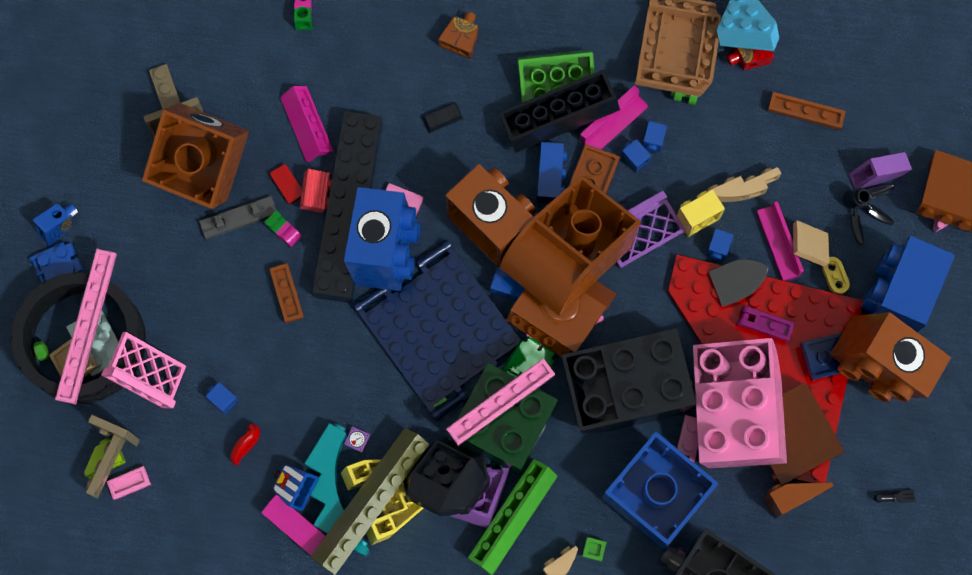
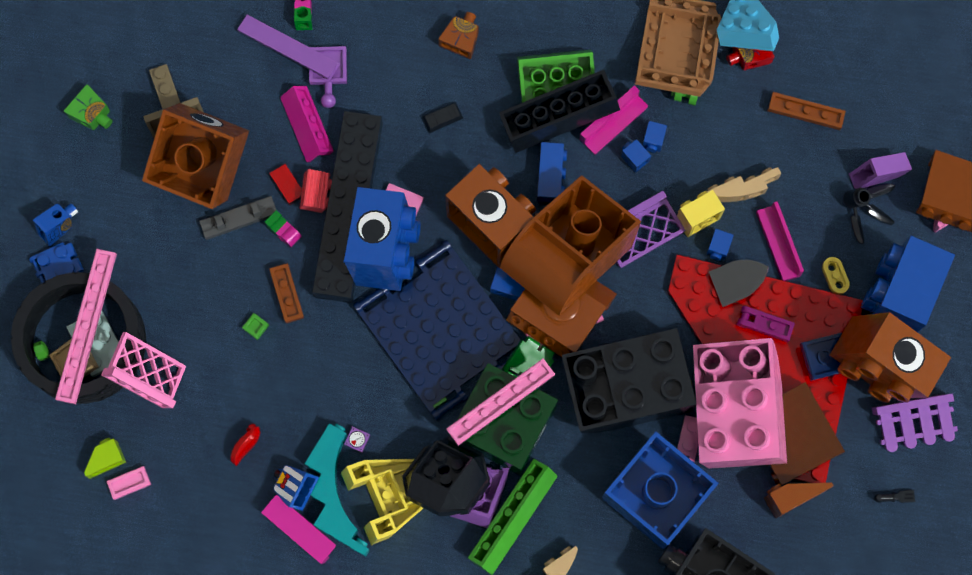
dark tan piece [86,415,140,499] -> none
blue brick [206,382,239,415] -> none
olive brick [310,428,430,575] -> none
dark orange tile [568,144,620,194] -> none
bright green plate [582,537,606,562] -> none
tan tile [793,220,829,267] -> none
none -> bright green torso [64,84,112,130]
none -> medium lavender tile [237,15,340,80]
none -> bright green tile [242,313,269,340]
none -> medium lavender plate [309,46,347,108]
none -> medium lavender fence [871,393,958,452]

